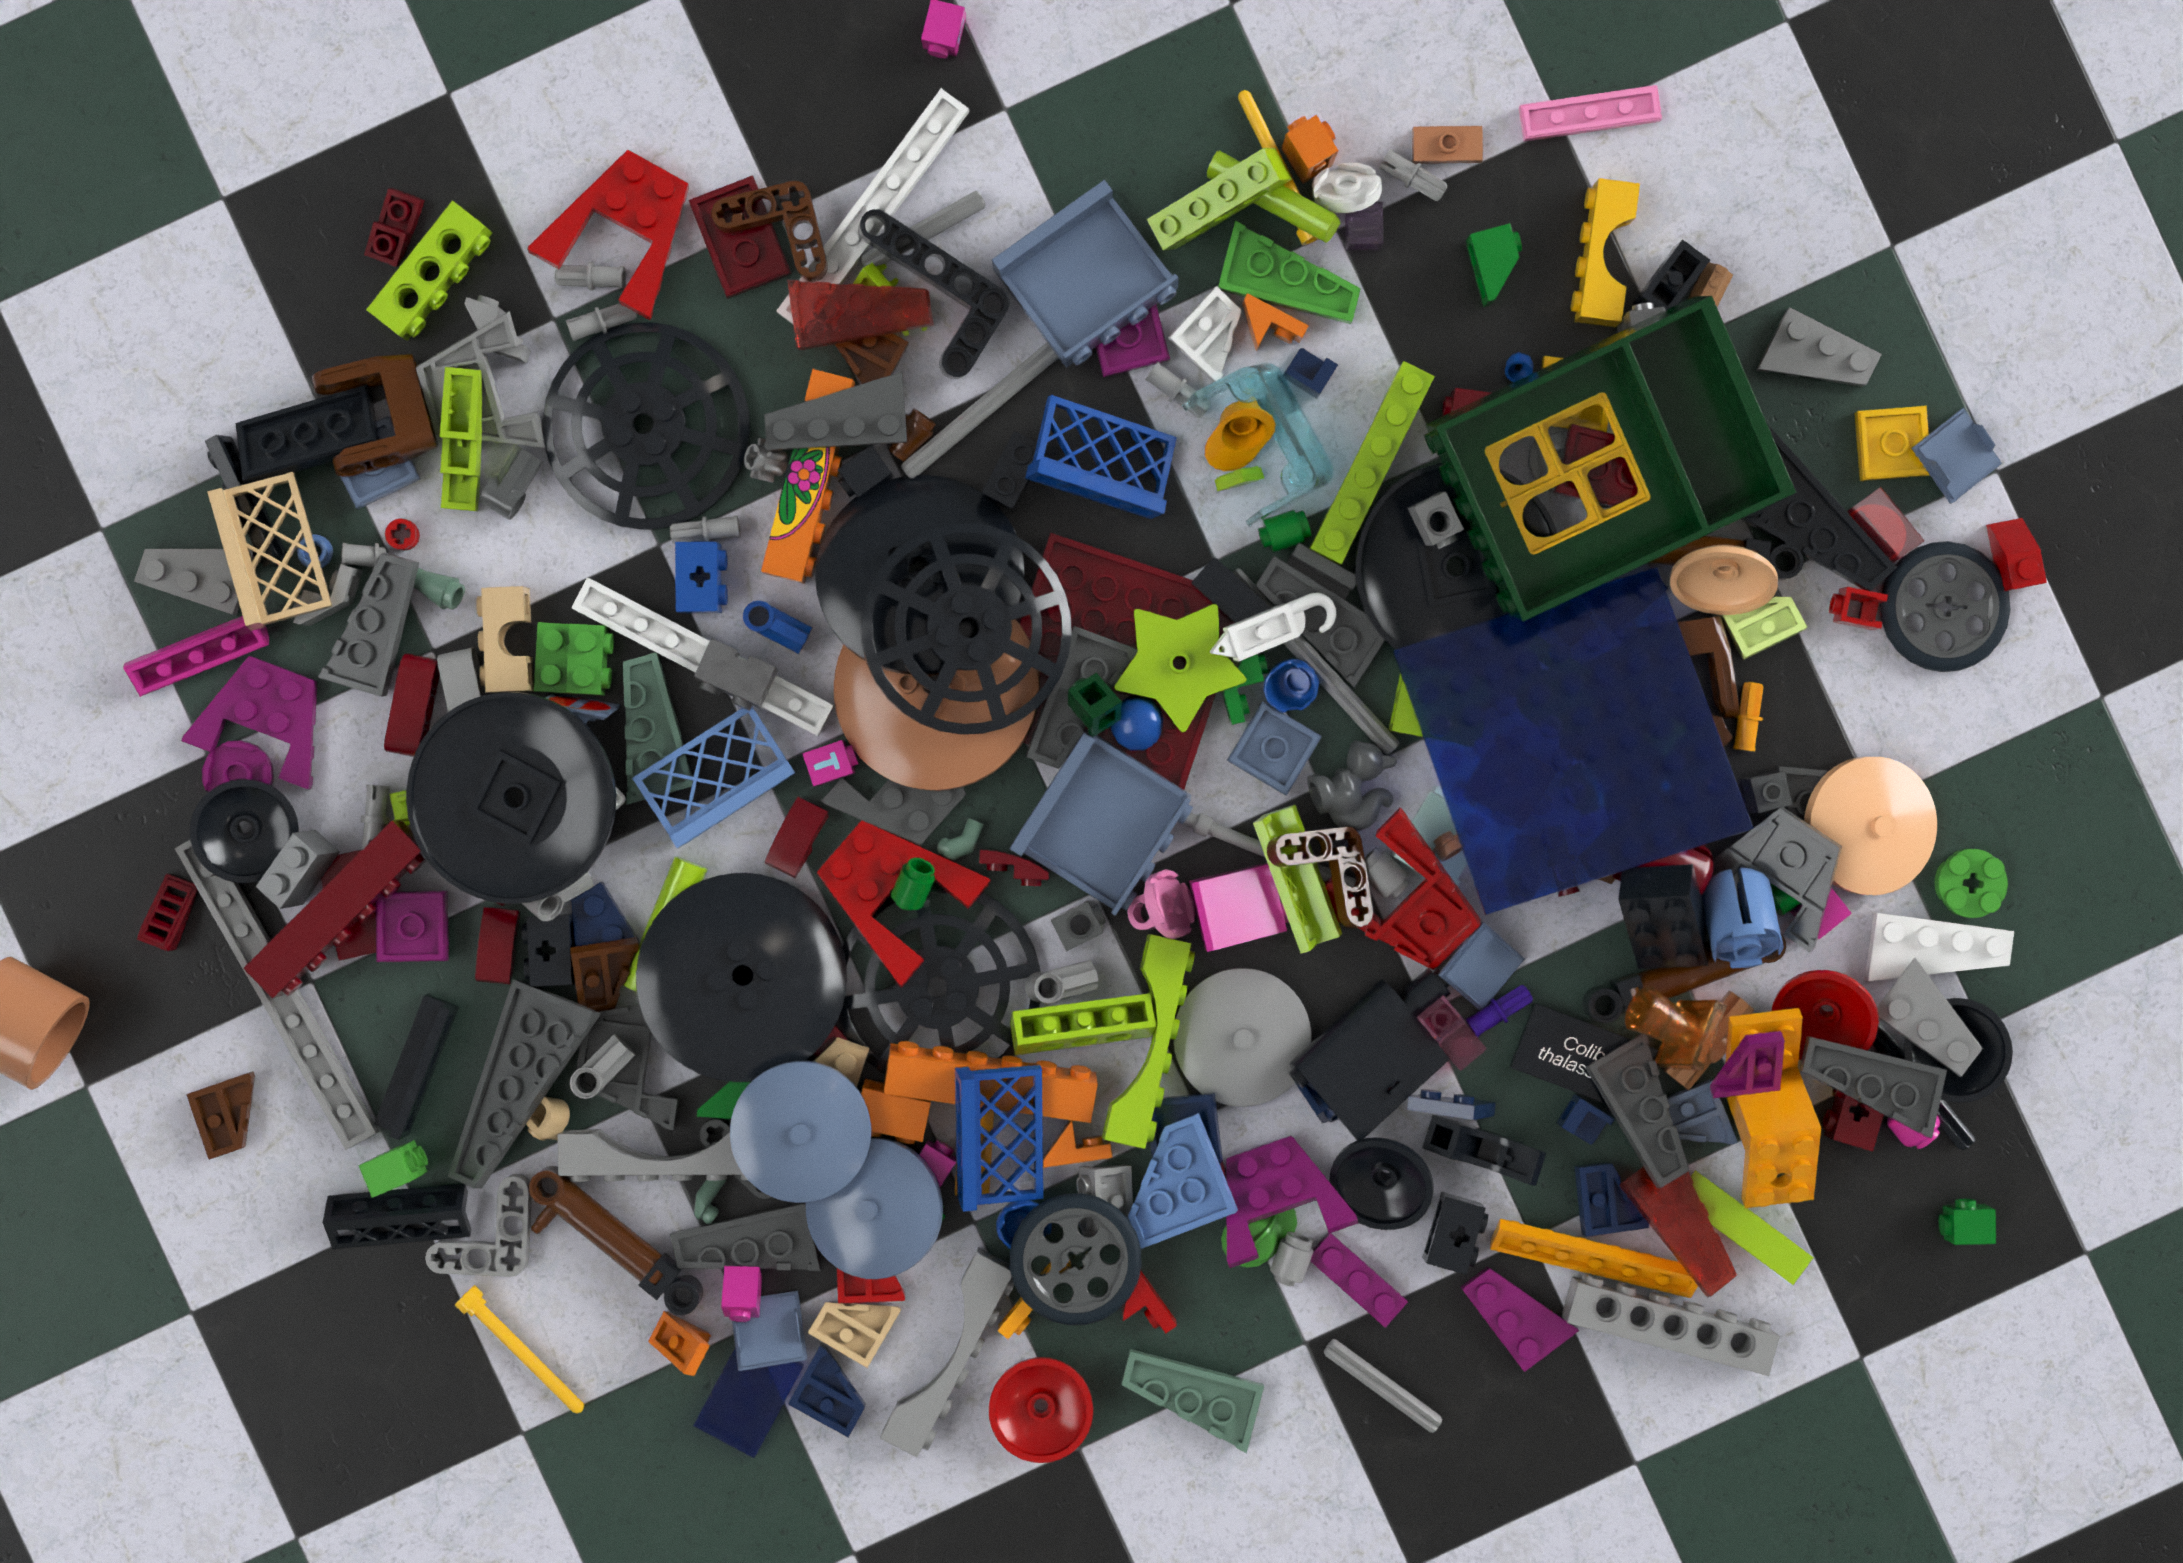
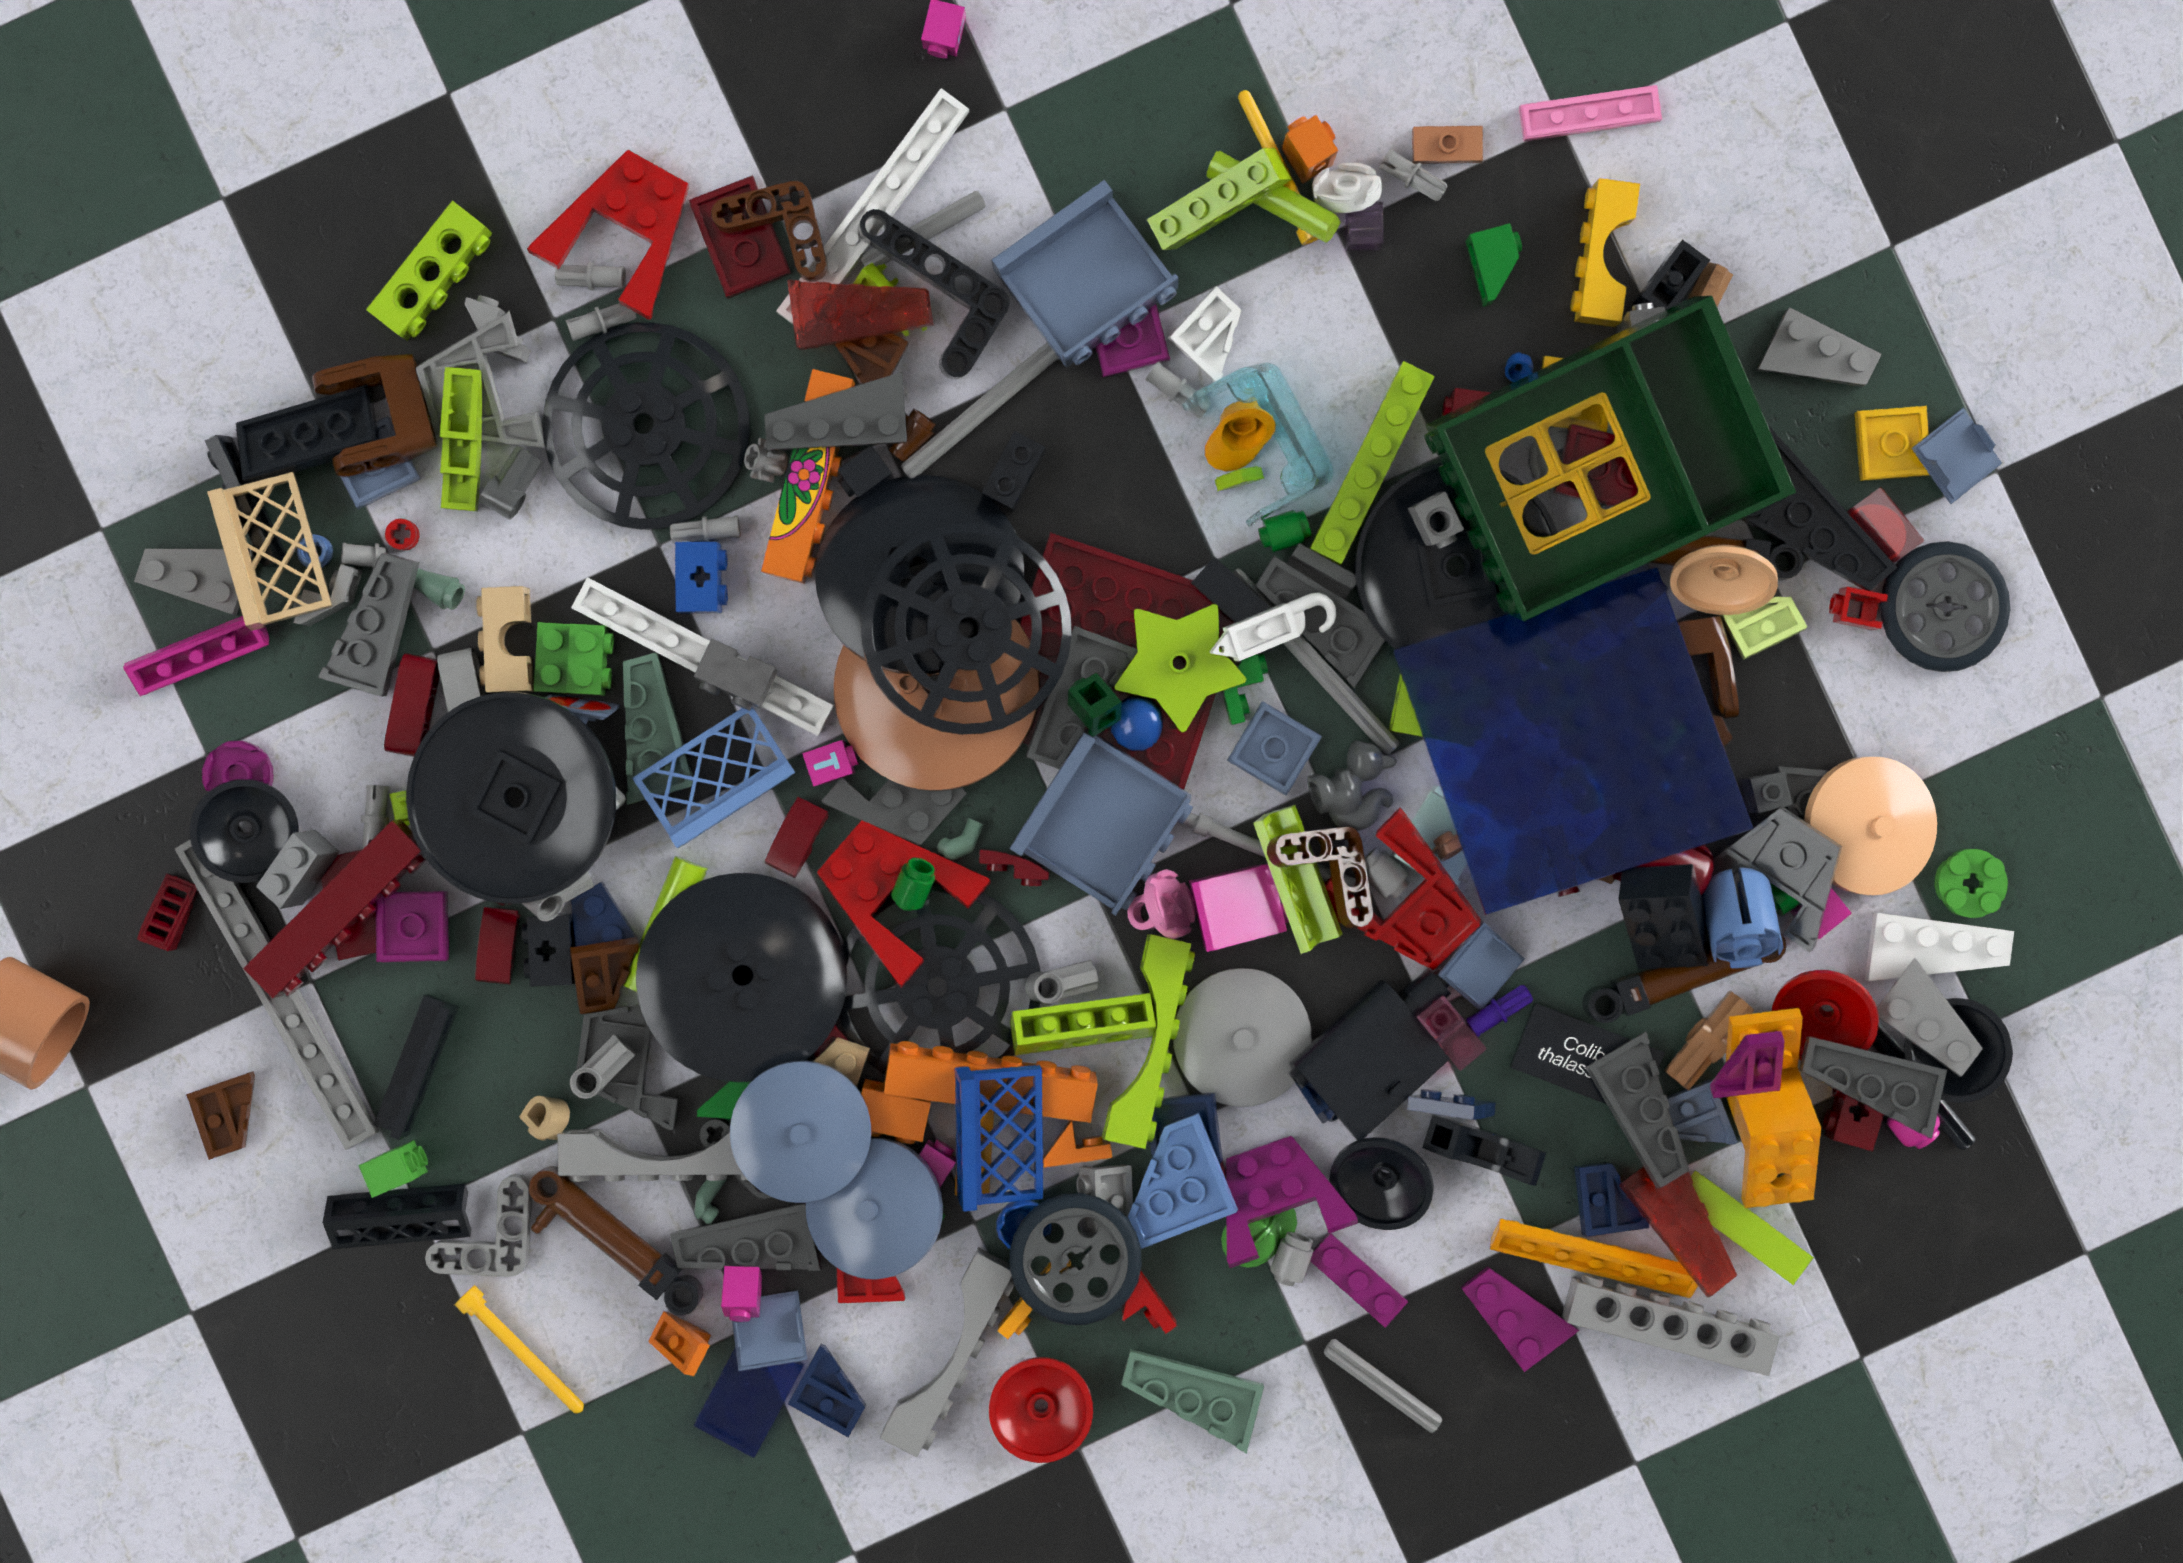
magenta wing [181,656,317,789] -> none
dark red slope [364,188,425,267] -> none
dark grey wing [448,979,601,1189] -> none
blue piece [743,600,813,654] -> none
tan wing [807,1302,901,1368] -> none
blue fence [1025,395,1177,519] -> none
dark grey brick [1051,900,1106,952] -> none
bright green wing [1218,220,1361,324] -> none
orange slope [1242,293,1309,351] -> none
blue hair [1263,659,1320,713] -> none
dark blue panel [1282,348,1338,399] -> none
black brick [1422,1191,1488,1275] -> none
dark blue panel [1556,1094,1615,1145] -> none
clear orange plant [1625,986,1727,1070] -> none
light orange axle [1733,682,1764,752] -> none
green brick [1939,1199,1996,1245] -> none
red slope [1986,518,2047,591] -> none

